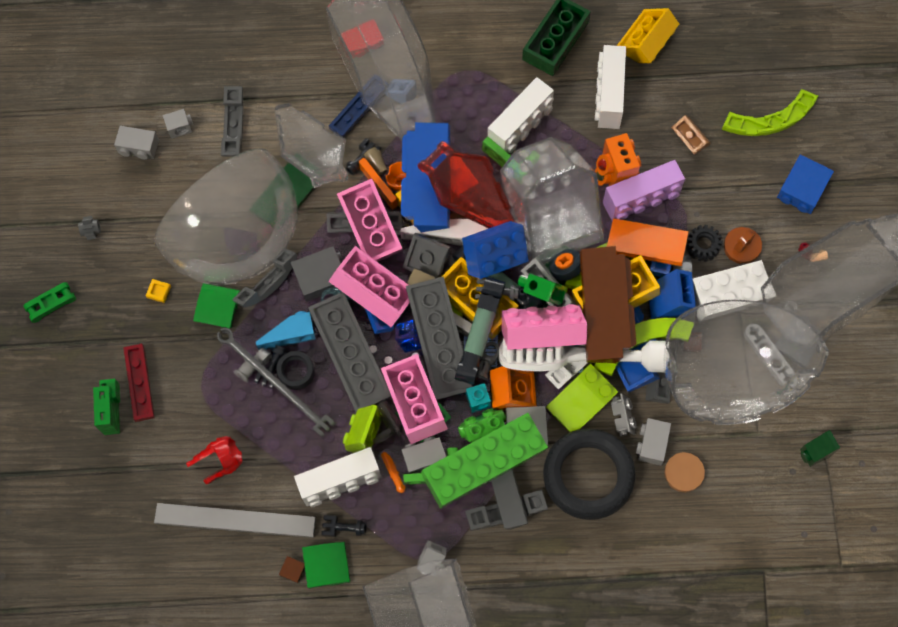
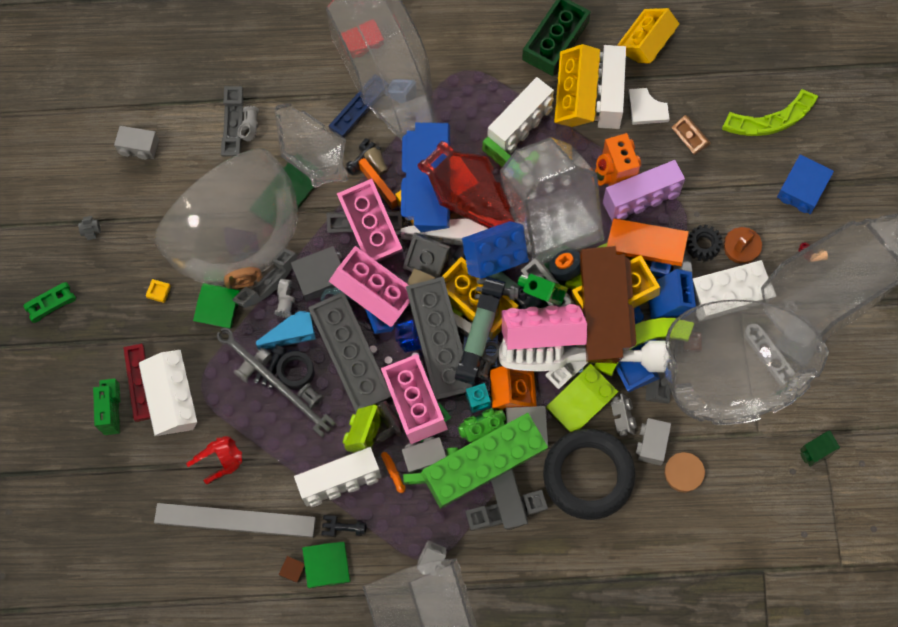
light grey brick [163,109,193,139] -> none
orange hair [386,162,406,191] -> none
none -> white slope [139,350,197,436]
none -> medium nougat tile [224,267,262,289]
none -> light grey connector [237,105,259,142]
none -> light grey connector [274,279,295,318]
none -> dark grey bush [297,383,324,409]
none -> yellow brick [554,44,600,127]
none -> white tile [628,88,669,125]

